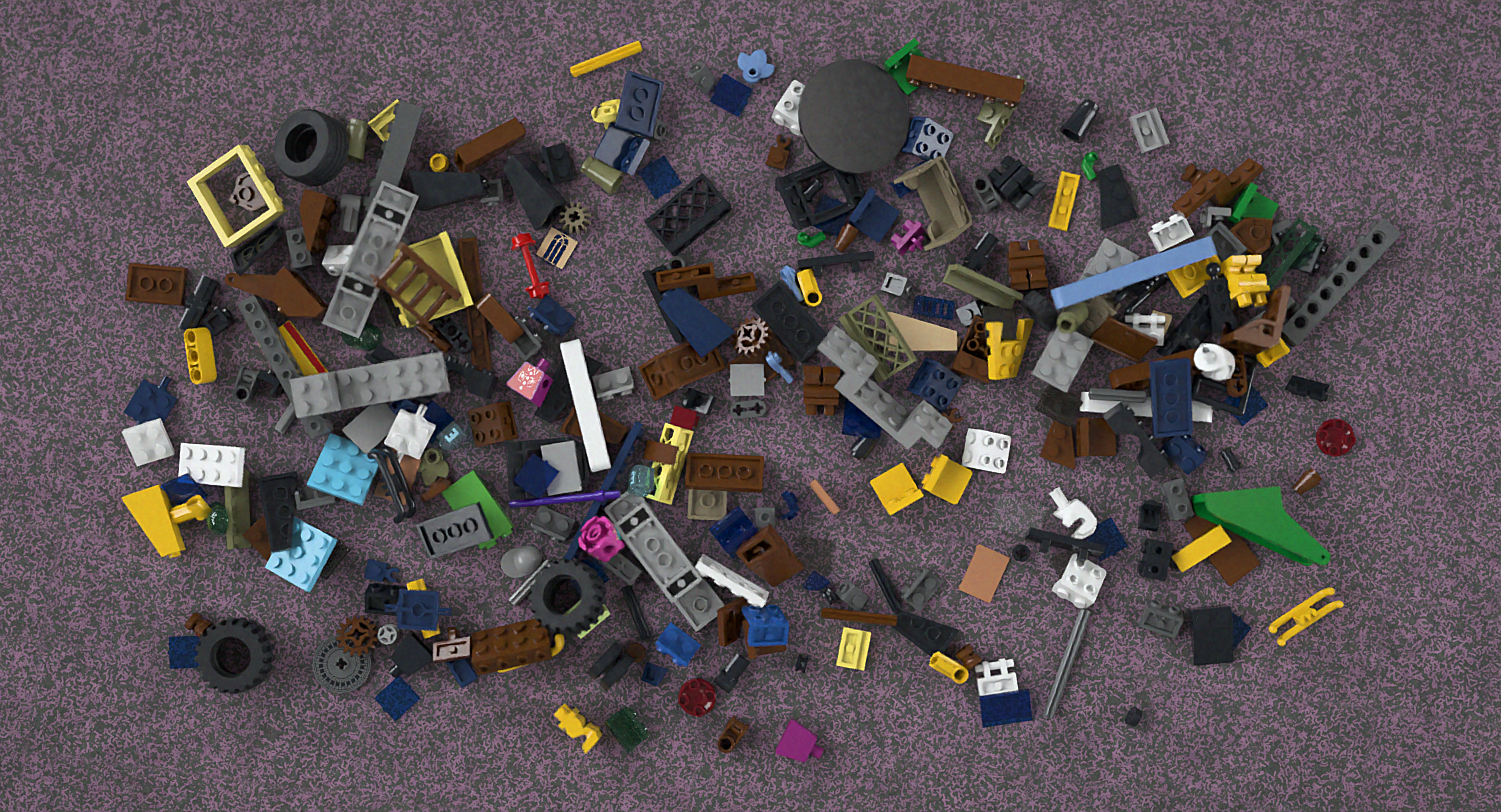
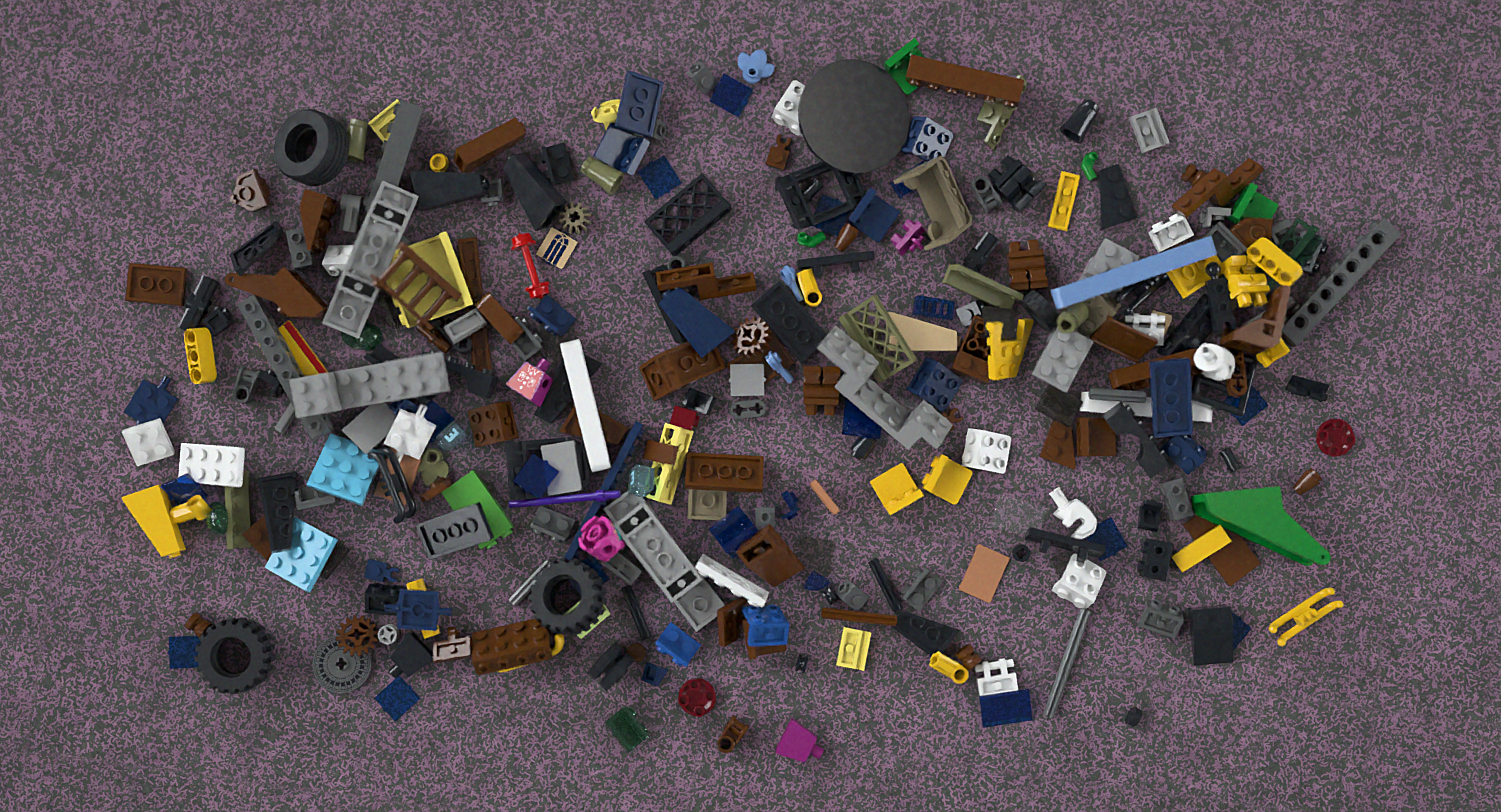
light yellow window [187,145,287,248] -> none
dark blue plate [445,658,479,689] -> none
light grey cap [501,545,542,578] -> none
yellow hips [554,703,603,753] -> none
yellow axle [570,41,642,77] -> none
light grey bracket [592,366,635,401] -> none
black piece [713,653,750,694] -> none
bracket [881,272,914,300] -> none
none -> light grey tile [443,308,487,344]
none -> yellow beam [1247,238,1303,286]

